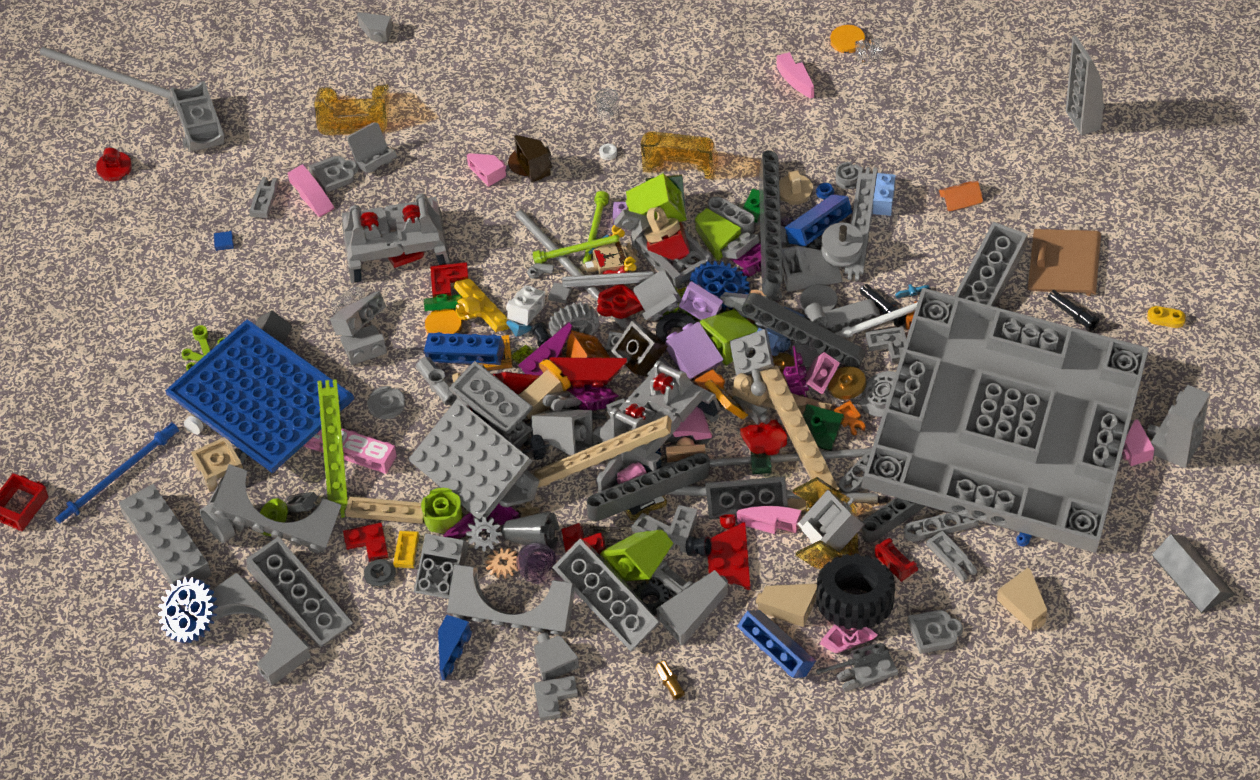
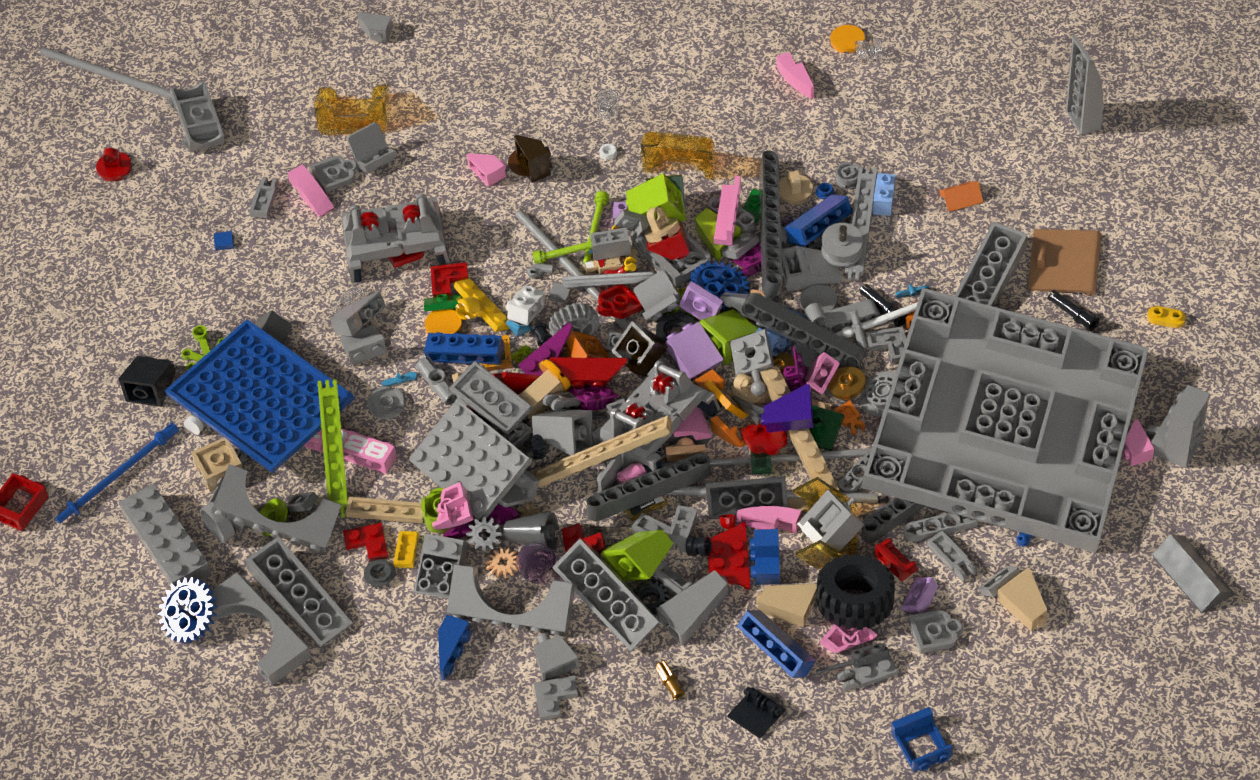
none -> black slope [119,356,176,407]
none -> dark azure piece [382,372,417,386]
none -> bright pink slope [432,482,474,530]
none -> light grey hinge [590,227,631,261]
none -> orange slope [711,415,745,448]
none -> bright pink fence [714,175,741,245]
none -> black hinge [727,687,786,739]
none -> blue brick [750,529,780,585]
none -> dark purple slope [761,384,814,433]
none -> light grey piece [849,310,868,351]
none -> blue window [891,707,952,772]
none -> lavender slope [901,577,938,614]
none -> light grey plate [978,566,1021,597]

